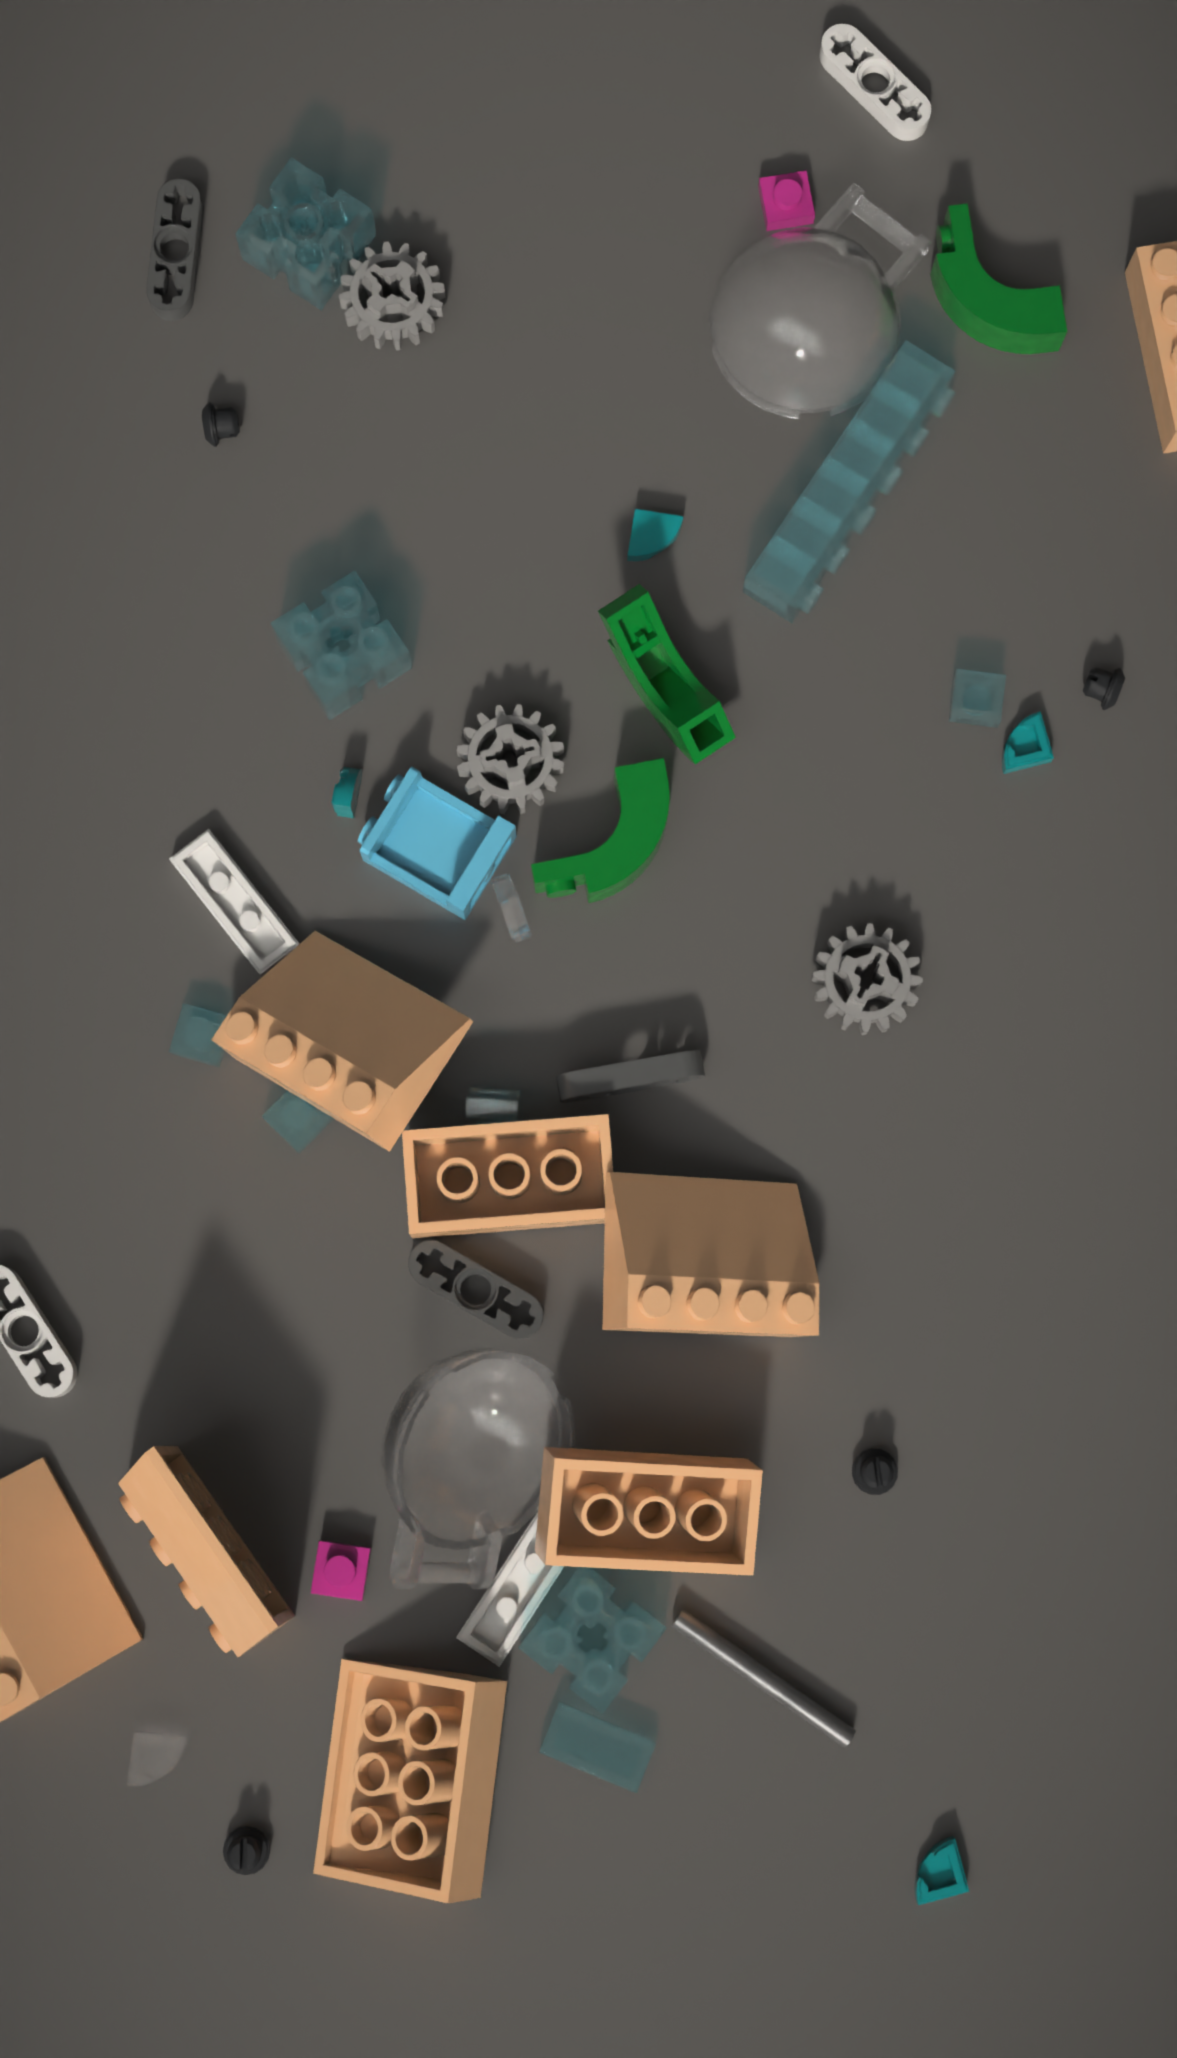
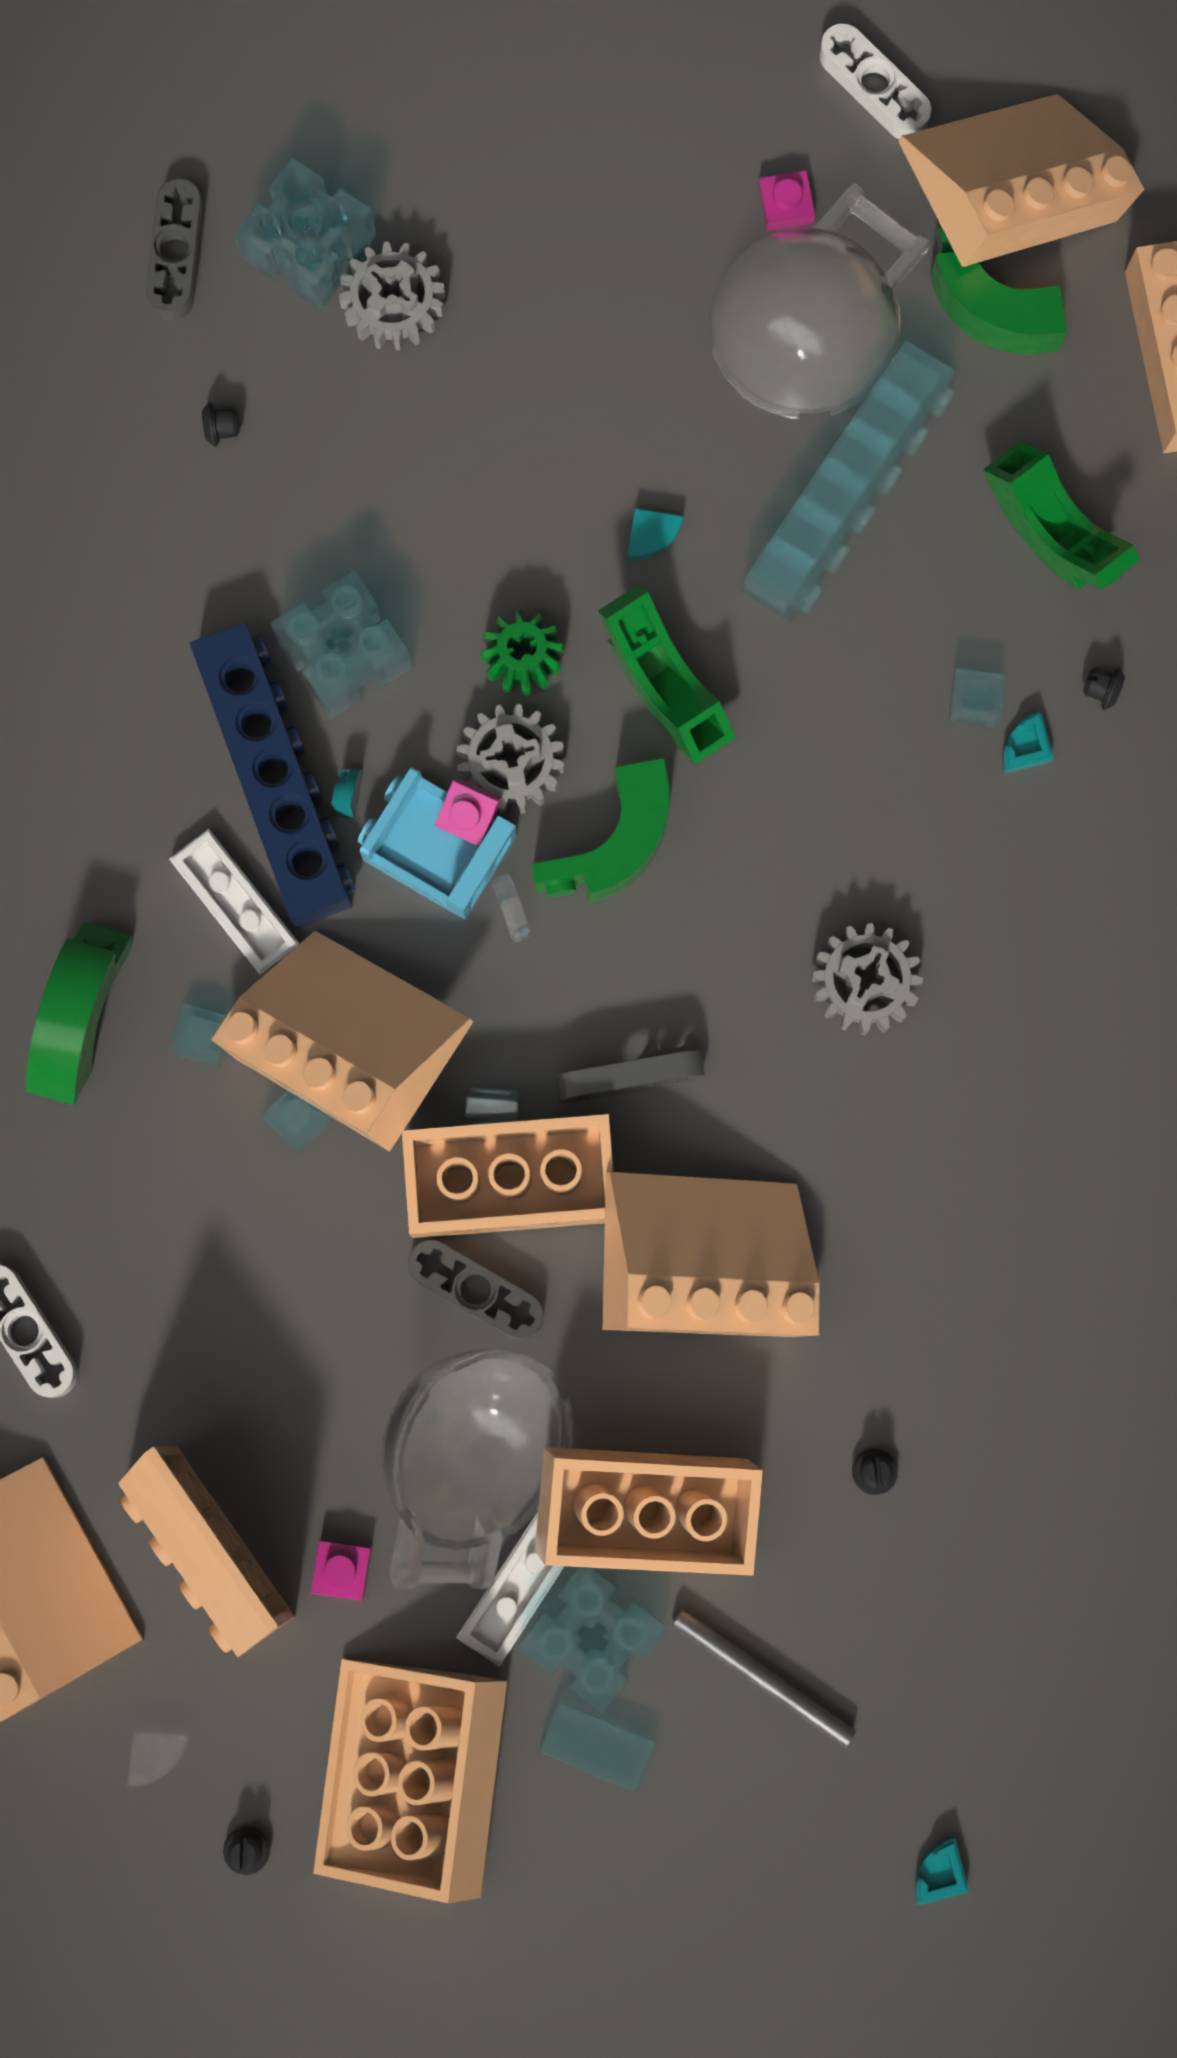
none -> green arch [25,922,132,1105]
none -> dark blue brick [189,622,356,928]
none -> dark pink plate [434,777,503,846]
none -> green gear [480,609,565,697]
none -> light nougat slope [898,94,1144,267]
none -> green arch [983,441,1140,590]

